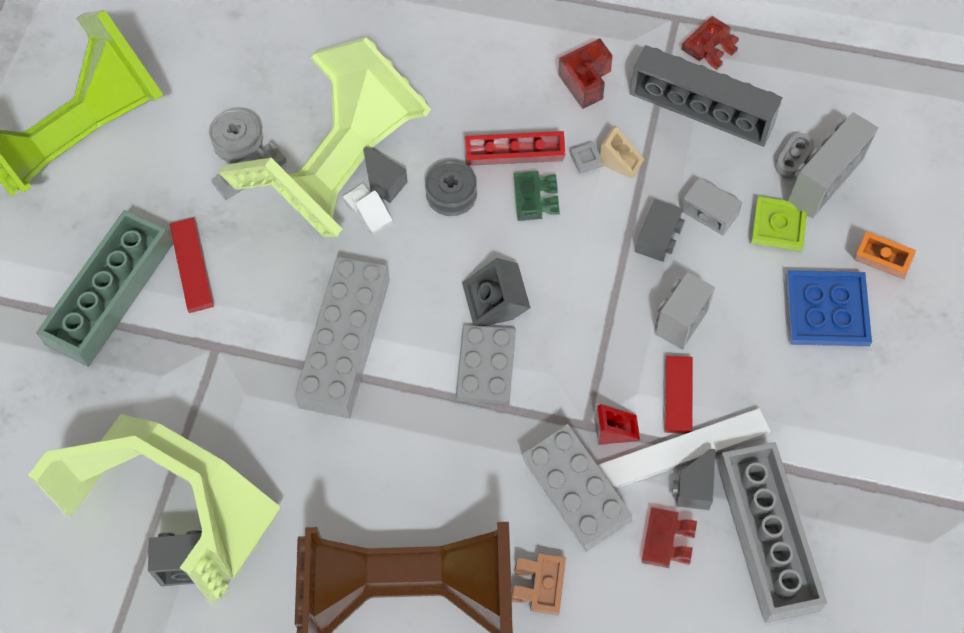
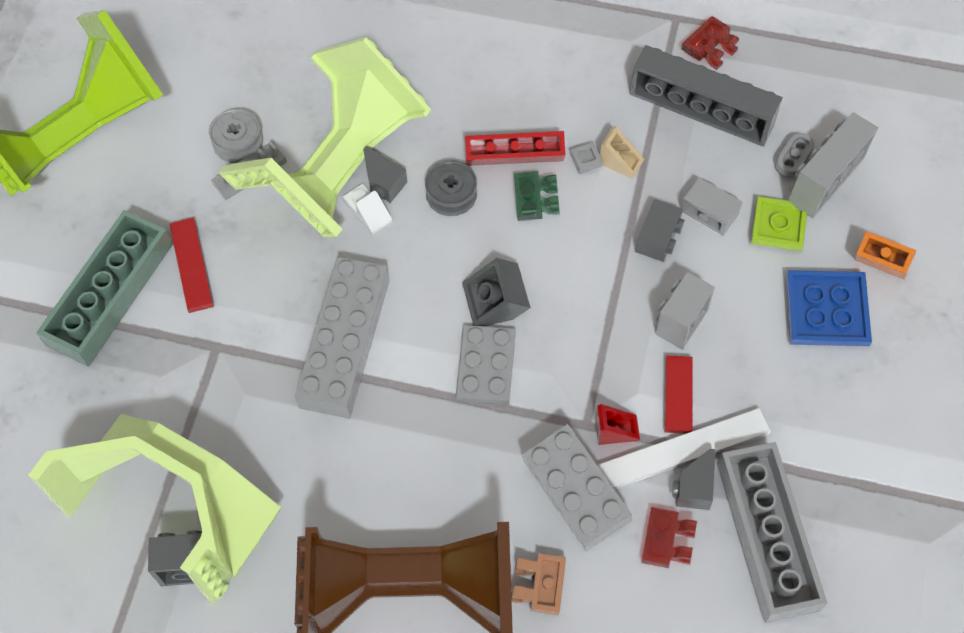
clear red brick [558,38,613,109] -> none

